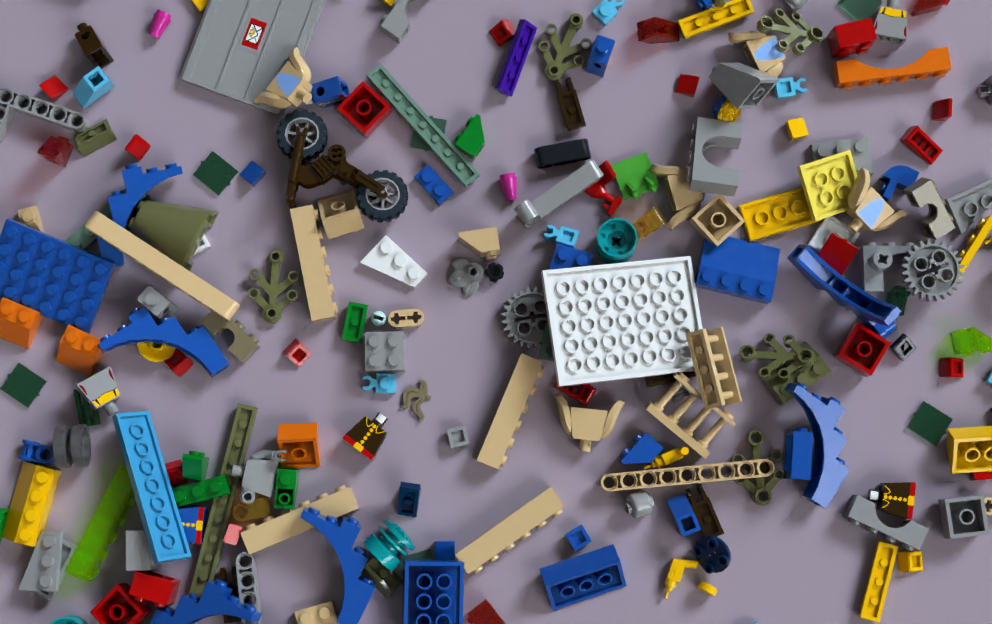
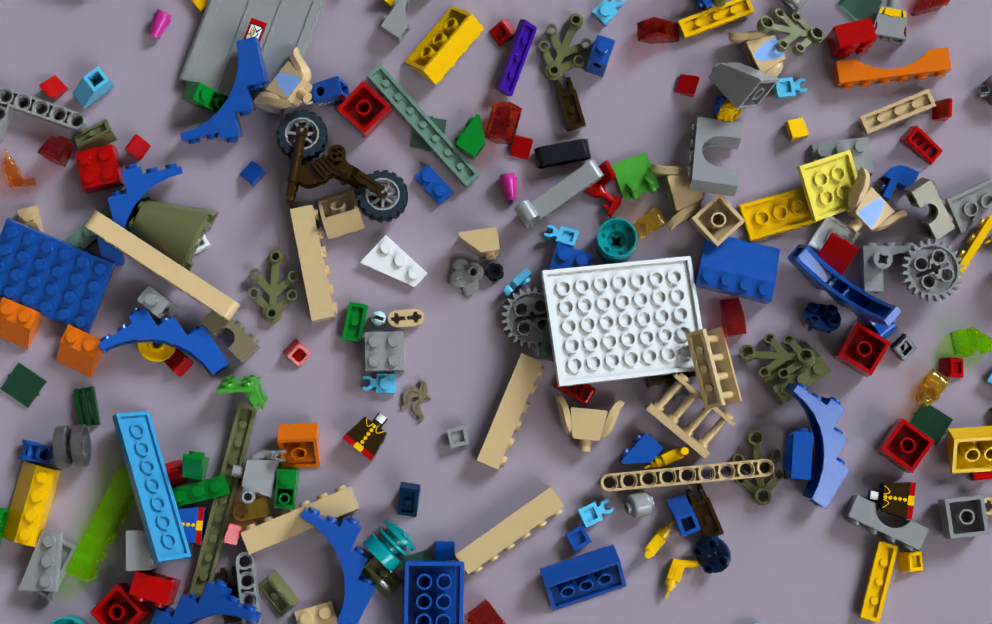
dark brown torso [75,23,114,68] -> none
light grey torso [75,366,121,416] -> none
clear green piece [193,151,238,196] -> none
yellow tile [697,581,718,597] -> none
clear green bracket [885,286,911,316] -> none
none -> clear orange piece [3,149,36,188]
none -> red brick [75,144,125,194]
none -> blue arch [180,37,269,144]
none -> green slope [181,81,228,113]
none -> bright green plate [217,375,268,410]
none -> olive slope [258,571,300,616]
none -> yellow slope [404,6,484,85]
none -> clear red brick [484,101,522,145]
none -> medium azure plate [502,268,532,297]
none -> red slope [510,135,533,160]
none -> medium azure plate [576,499,613,528]
none -> yellow piece [643,521,674,559]
none -> clear red slope [719,298,747,338]
none -> dark blue plate [803,302,841,333]
none -> tan plate [858,89,936,135]
none -> red brick [875,418,935,473]
none -> clear yellow piece [916,368,950,407]

